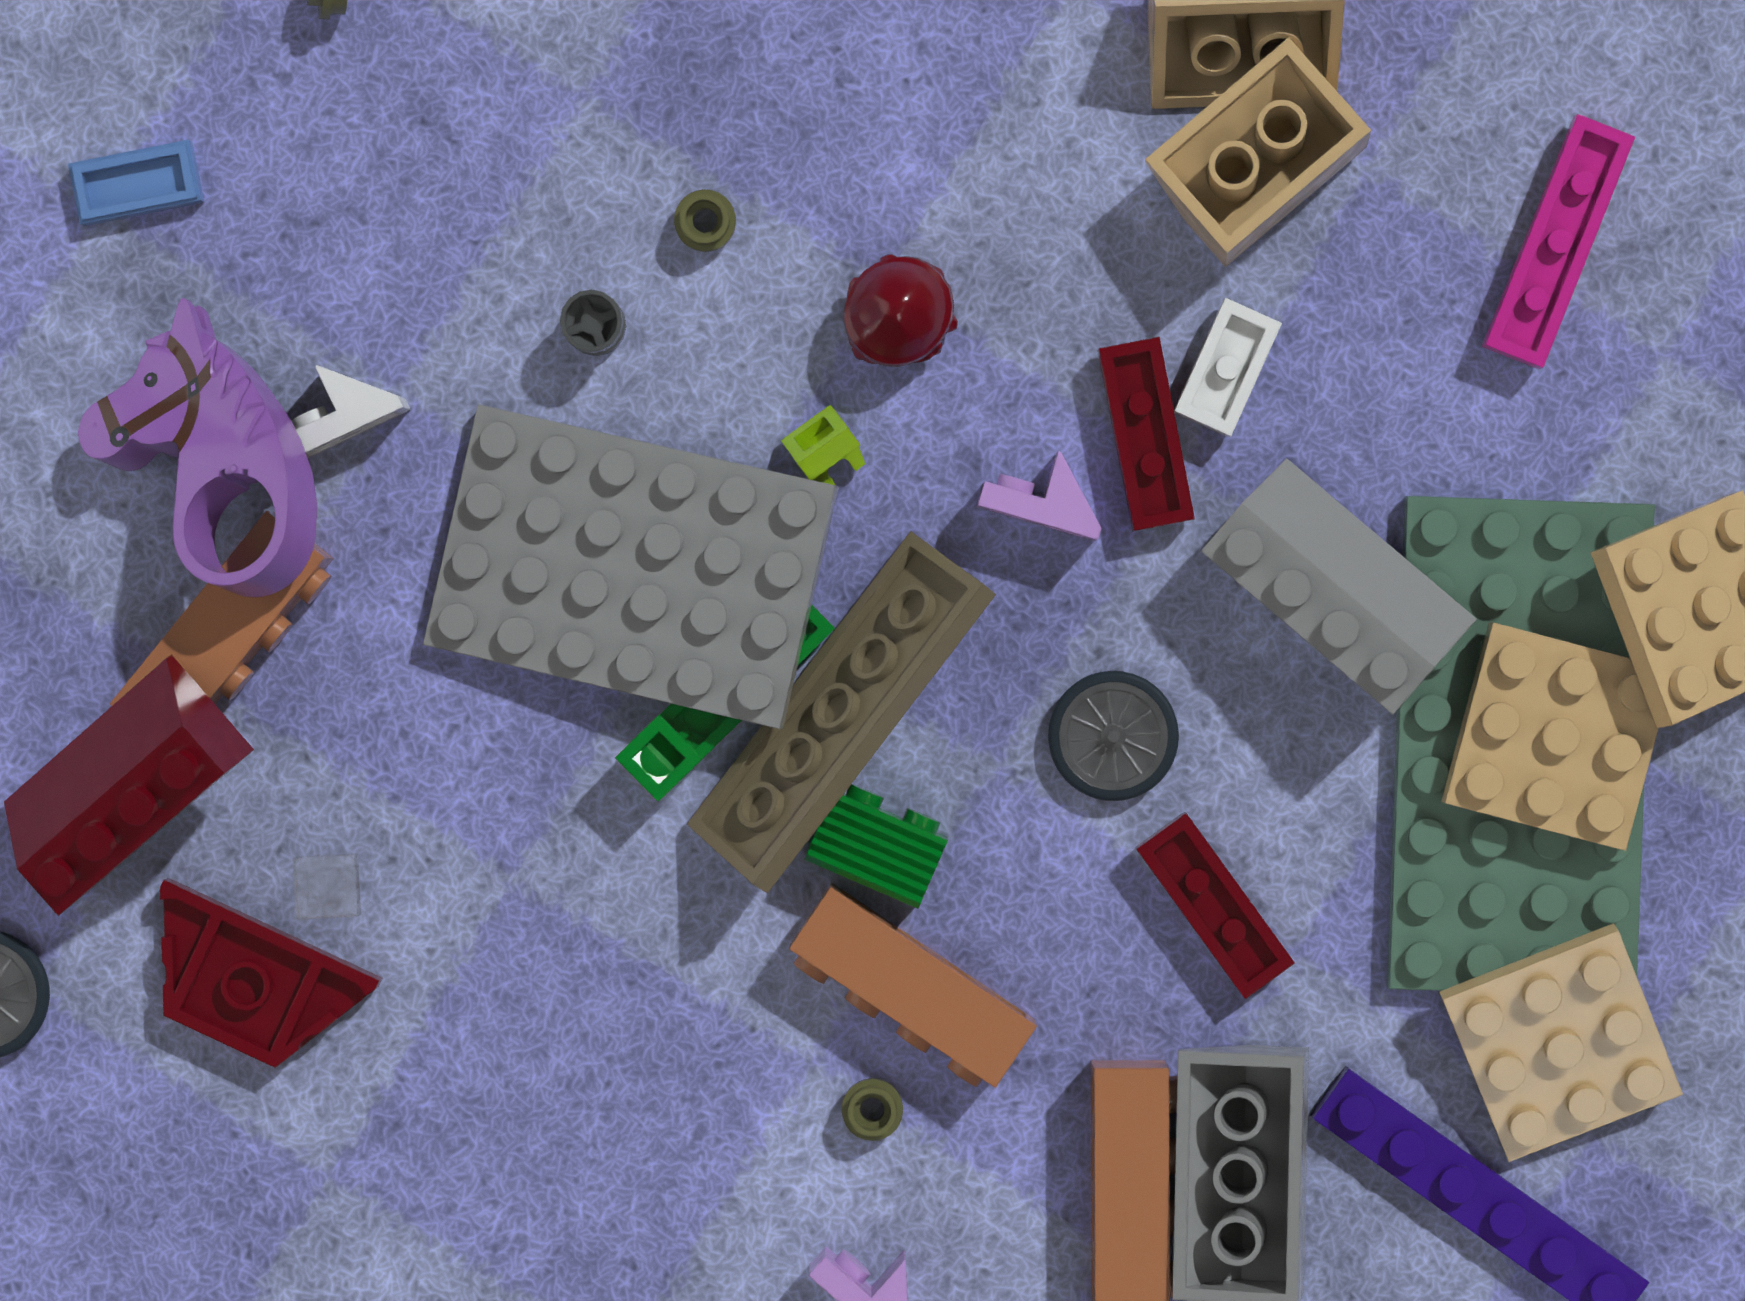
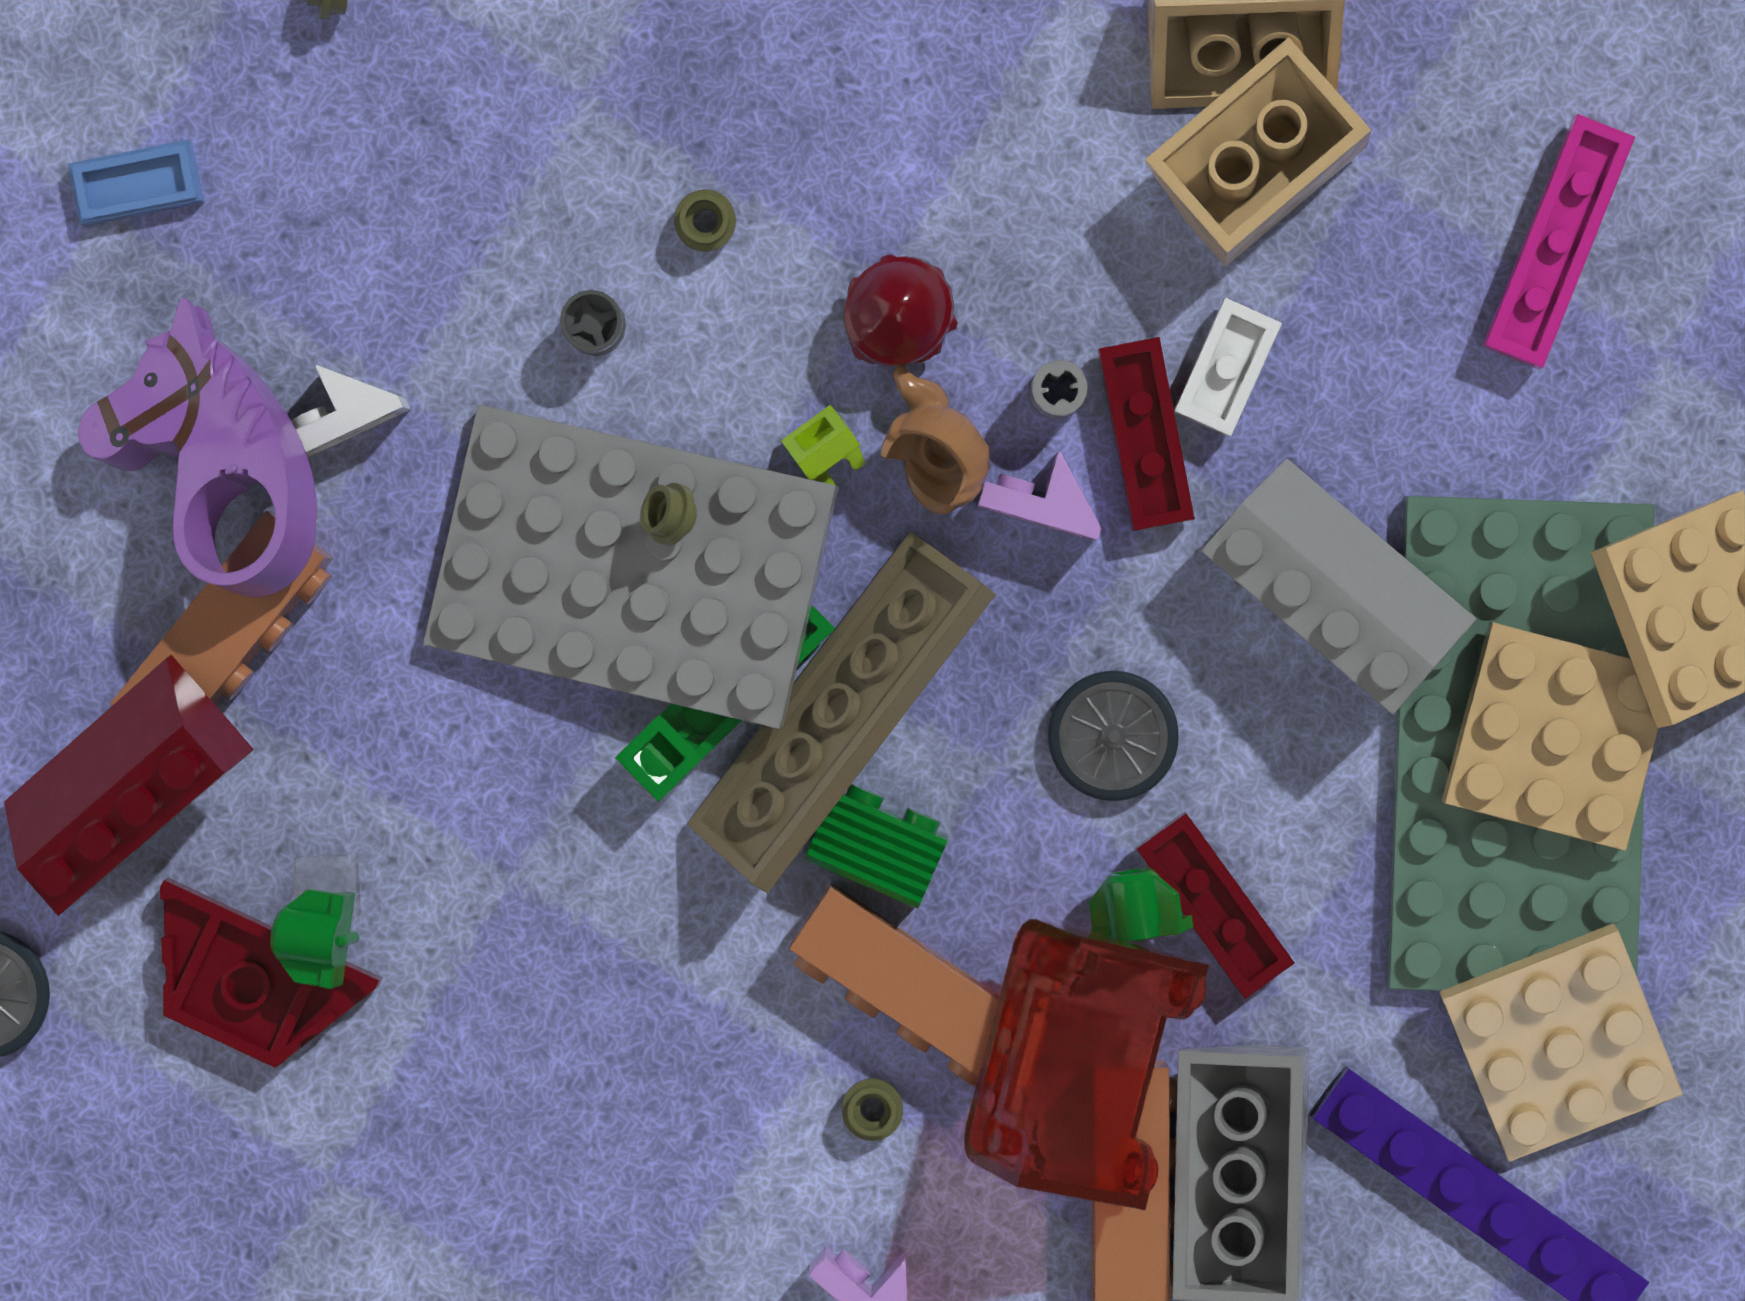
none -> green piece [270,889,359,989]
none -> olive plate [640,483,697,546]
none -> medium nougat hair [881,366,990,514]
none -> clear red windscreen [964,919,1209,1210]
none -> light grey gear [1030,360,1088,419]
none -> green piece [1089,868,1193,942]

